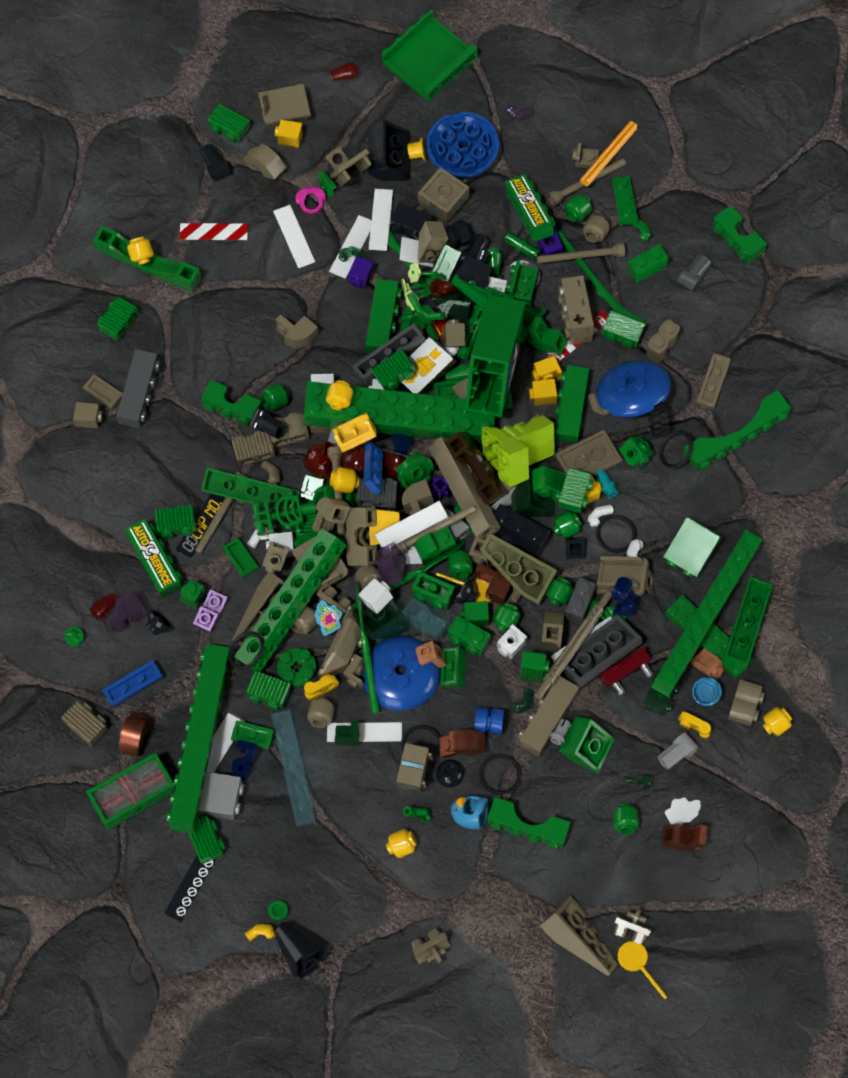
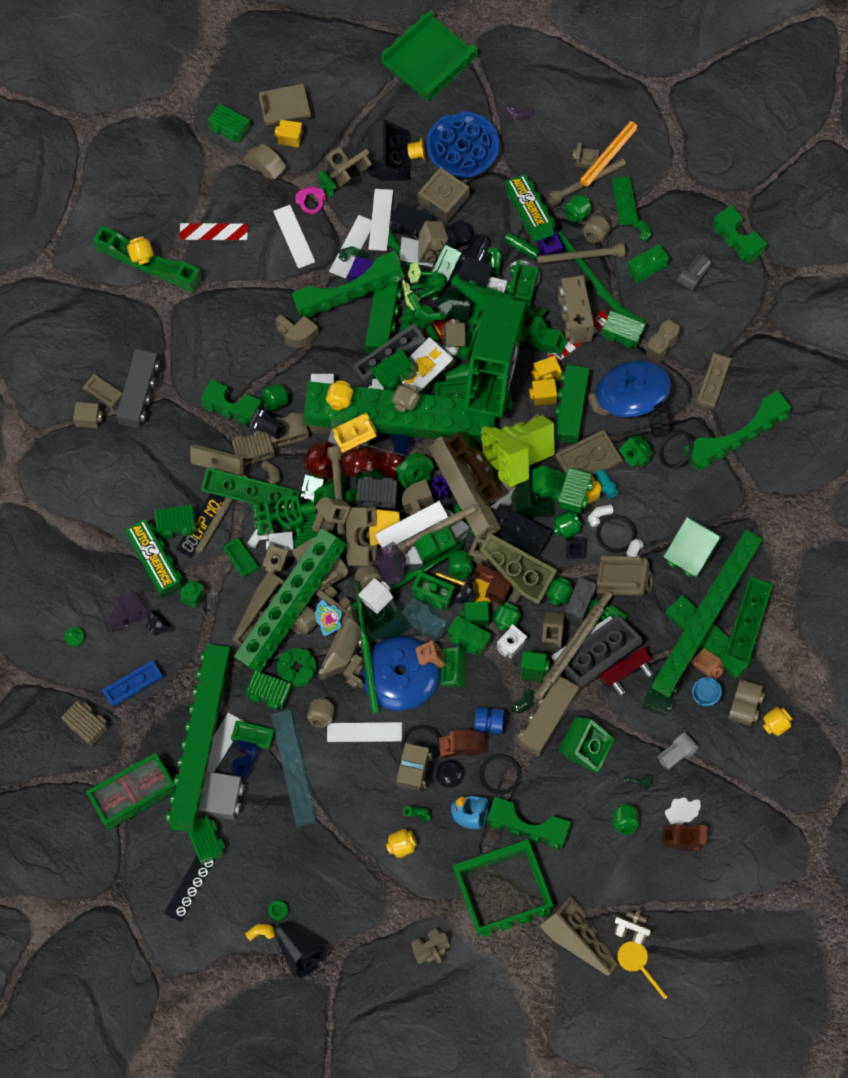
clear red cone [89,593,118,620] -> none
green brick [97,296,138,342] -> none
copper brick [118,712,150,757] -> none
lavender slope [193,589,229,632] -> none
black piece [199,144,230,181] -> none
black tyre [229,631,264,670] -> none
yellow plate [304,674,339,700] -> none
clear red cone [330,62,358,81] -> none
yellow head [330,467,359,494] -> none
dark green panel [334,721,359,746] -> none
blue plate [363,442,383,495] -> none
clear red cone [430,278,457,297] -> none
dark tan tile [452,378,468,399] -> none
light grey pin [550,719,571,745] -> none
clear blue leg [611,577,638,616] -> none
yellow plate [678,711,711,739] -> none
none -> dark tan tile [190,444,243,476]
none -> green arch [292,251,405,318]
none -> dark tan head [391,383,420,413]
none -> green window [453,839,553,938]

